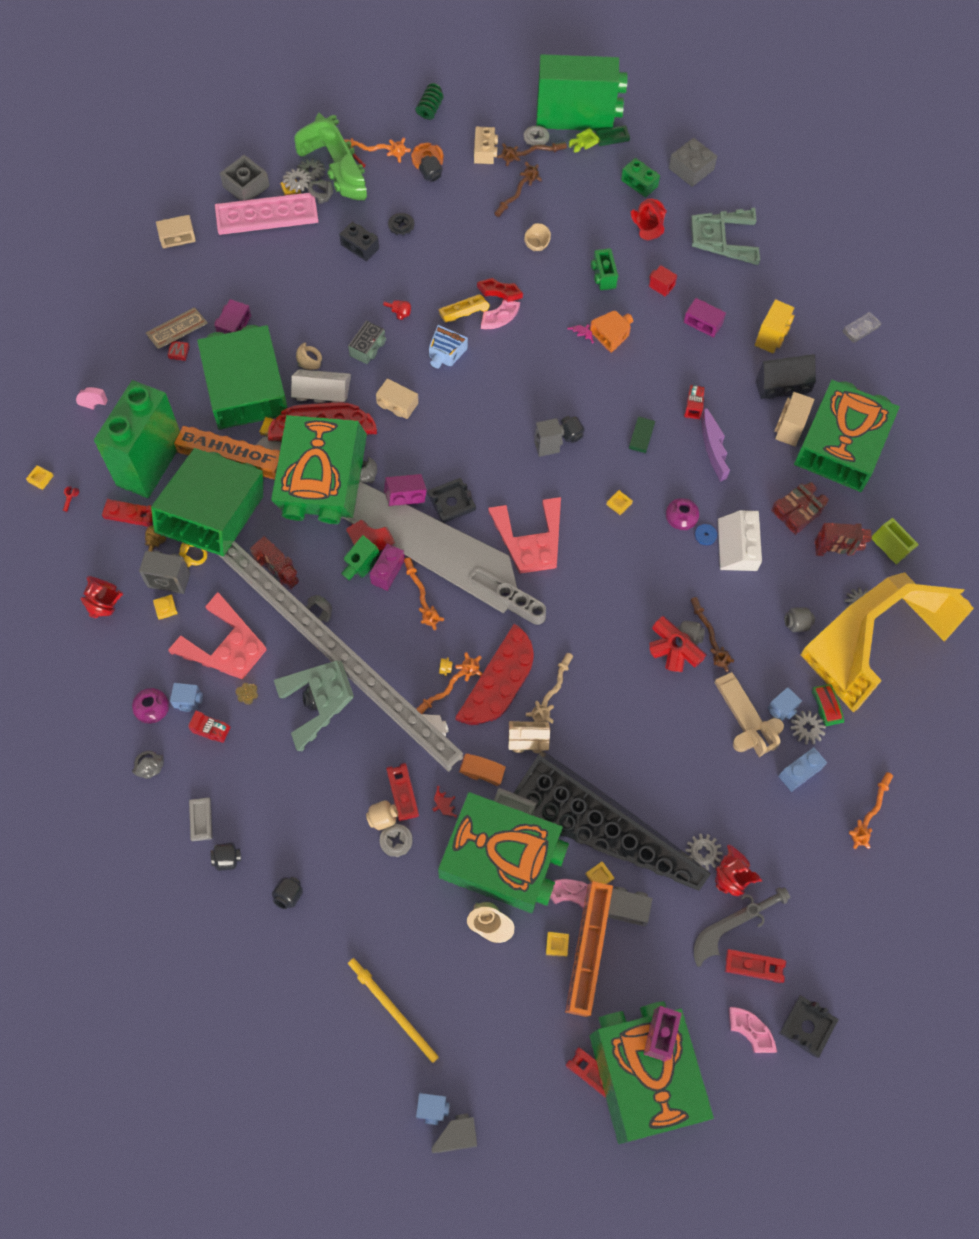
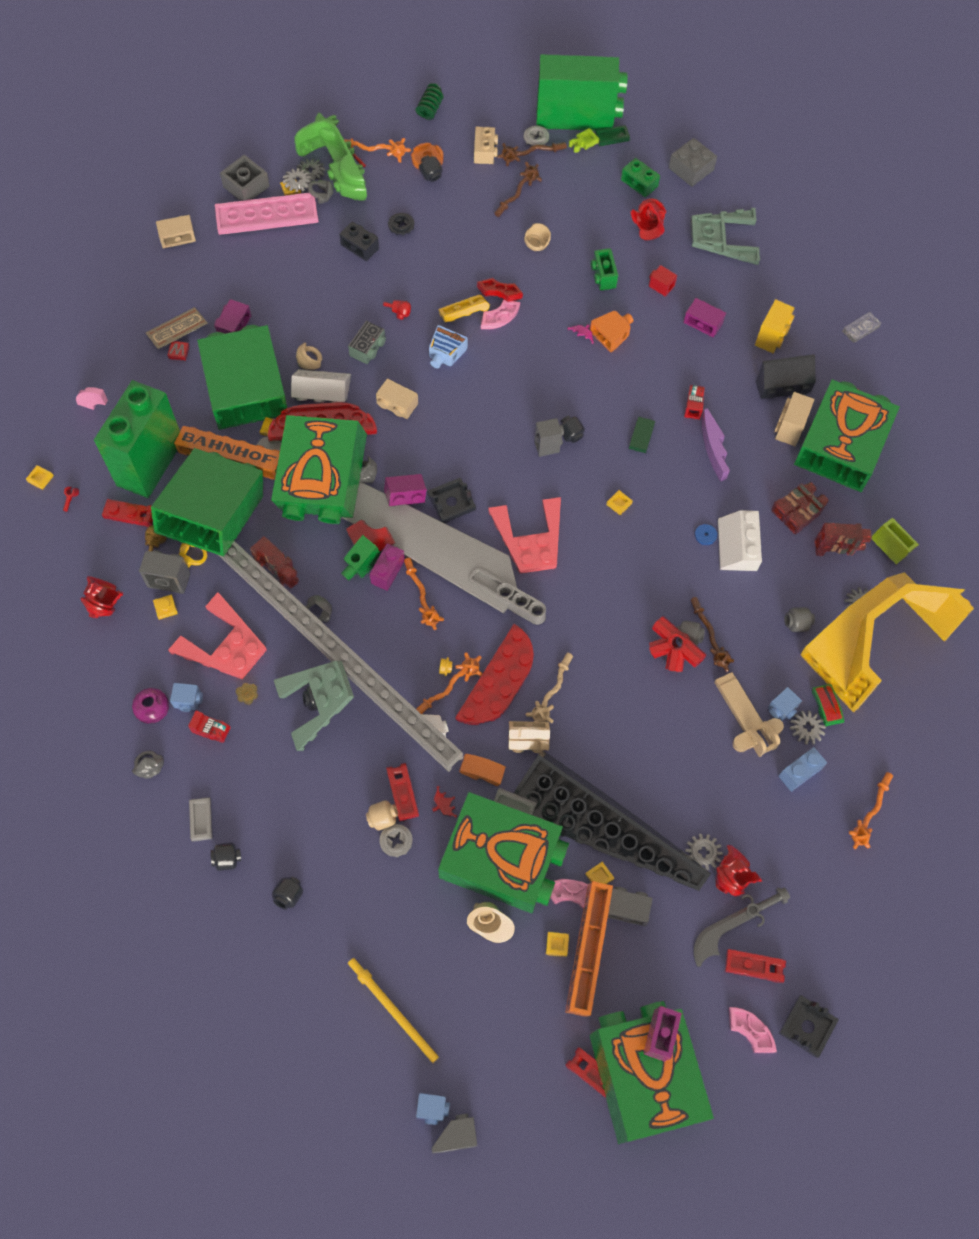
magenta piece [666,498,699,530] -> none

